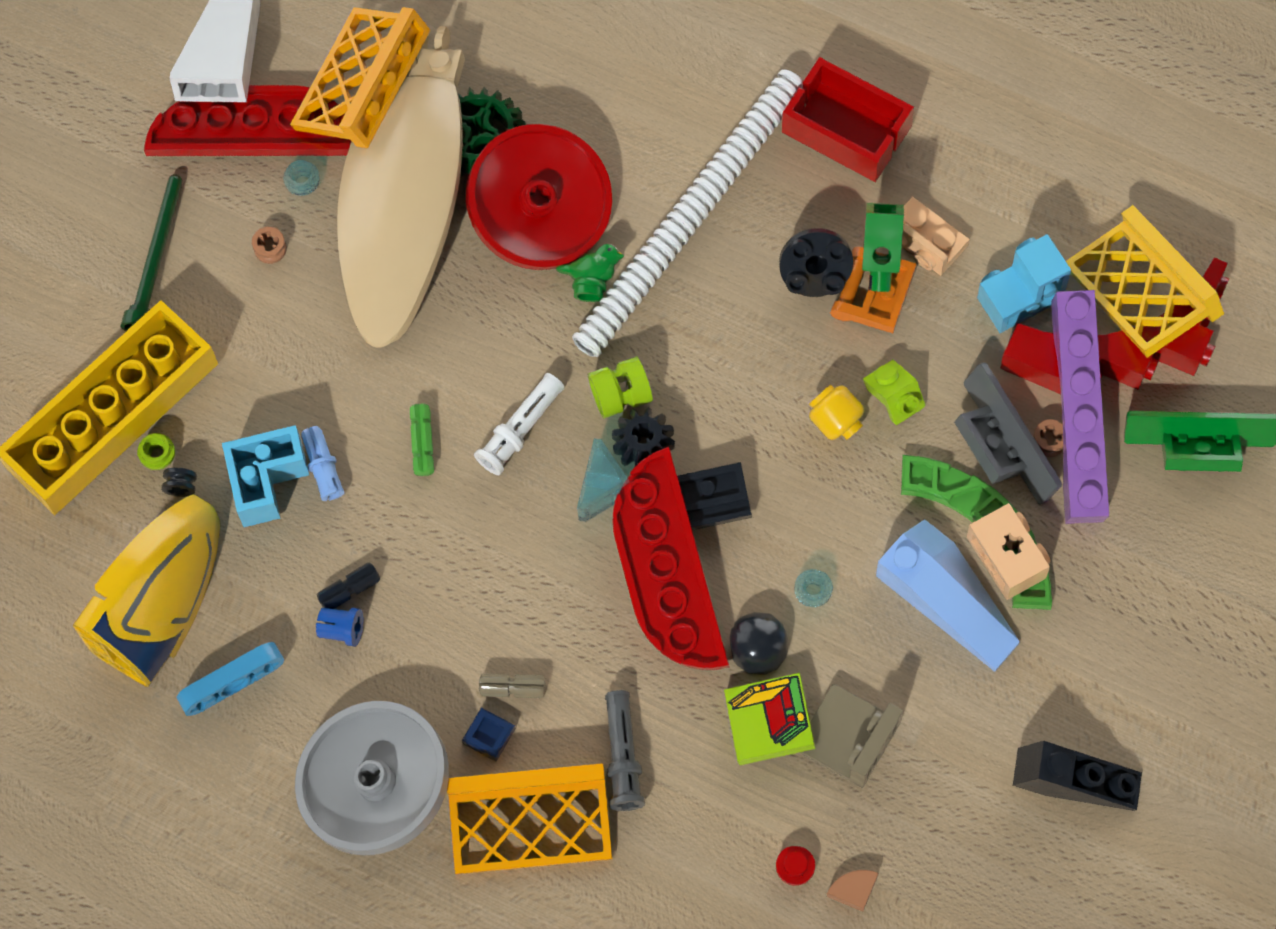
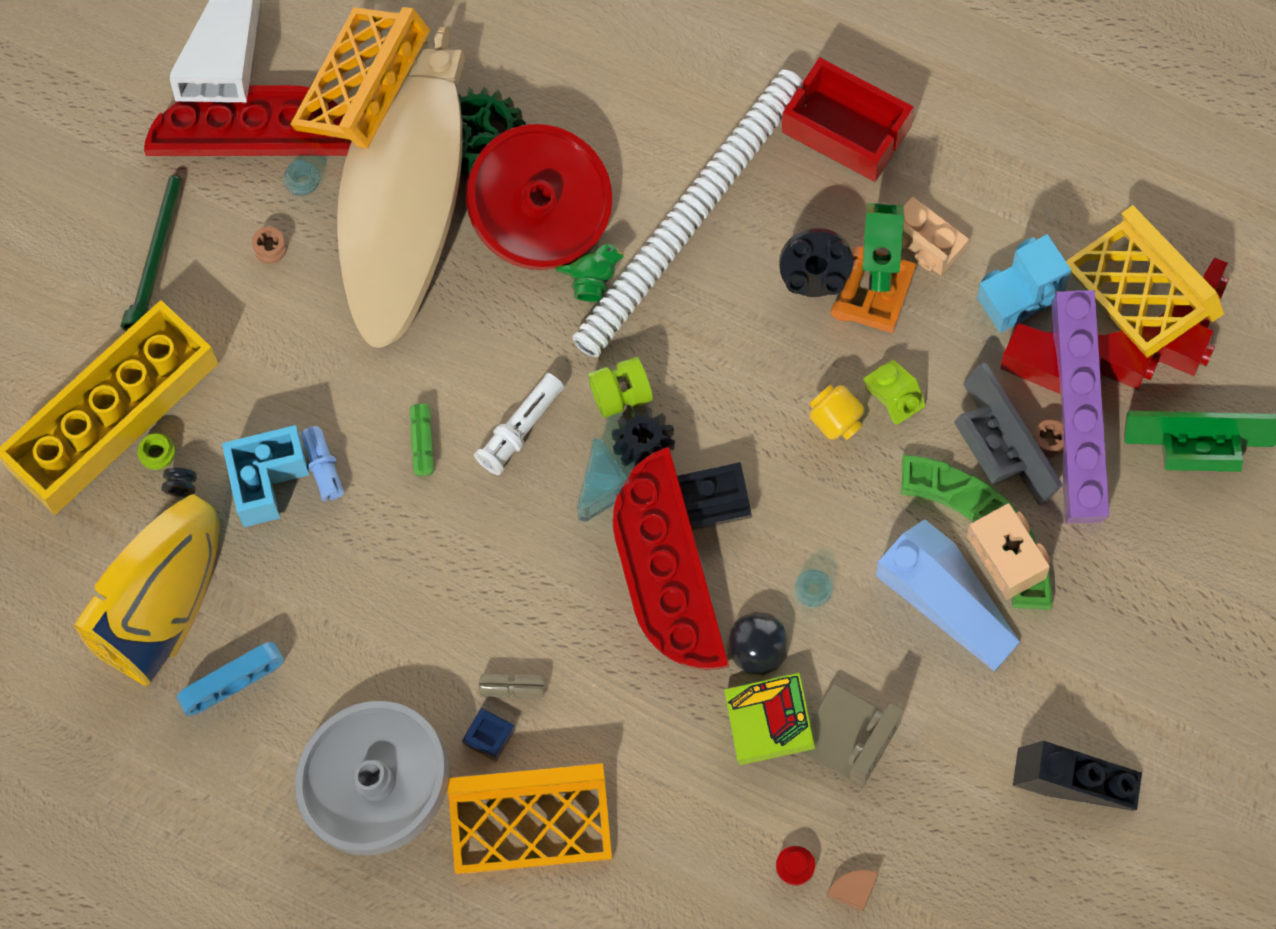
blue bush [316,608,364,647] -> none
black piece [317,562,380,609] -> none
dark grey pin [605,690,645,811] -> none

